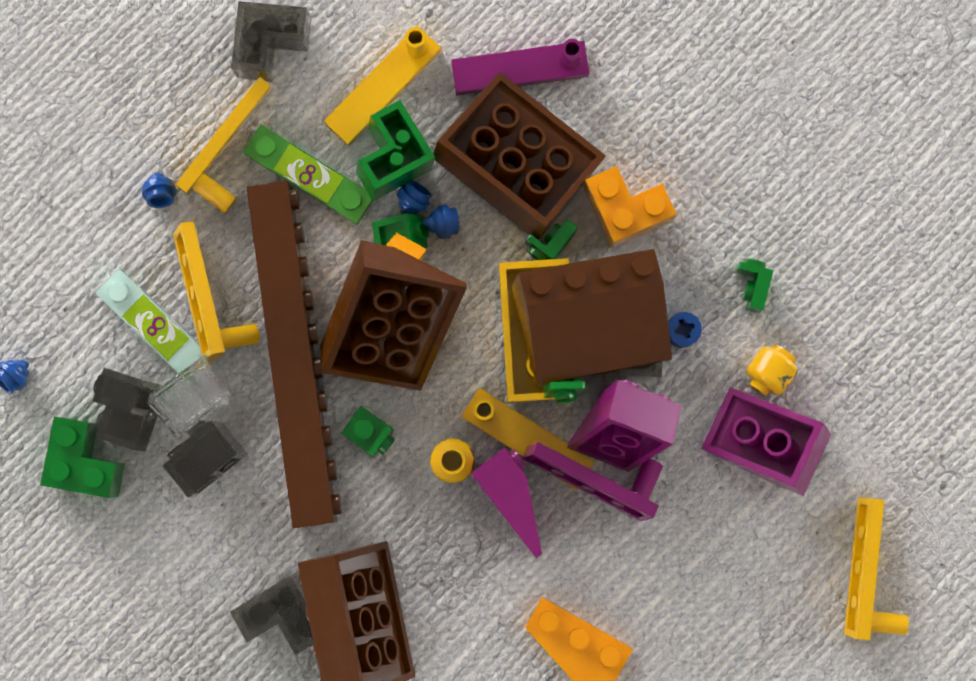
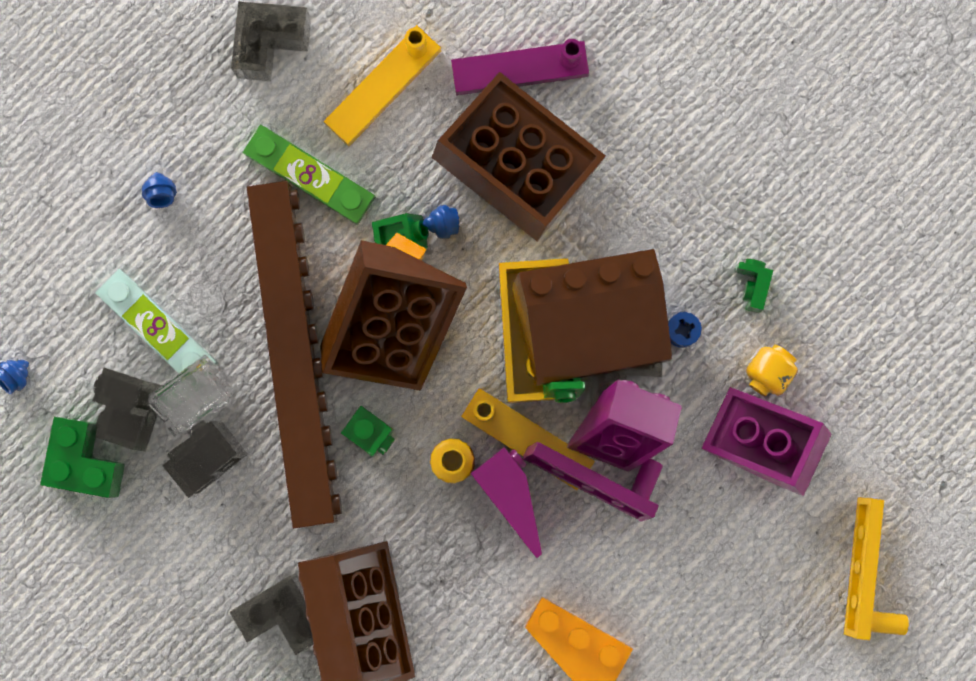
yellow piece [173,221,260,362] -> none
yellow piece [175,77,271,214] -> none
green brick [356,100,435,201] -> none
blue plate [397,180,432,214] -> none
green bracket [525,219,578,260] -> none
light orange brick [583,166,677,248] -> none

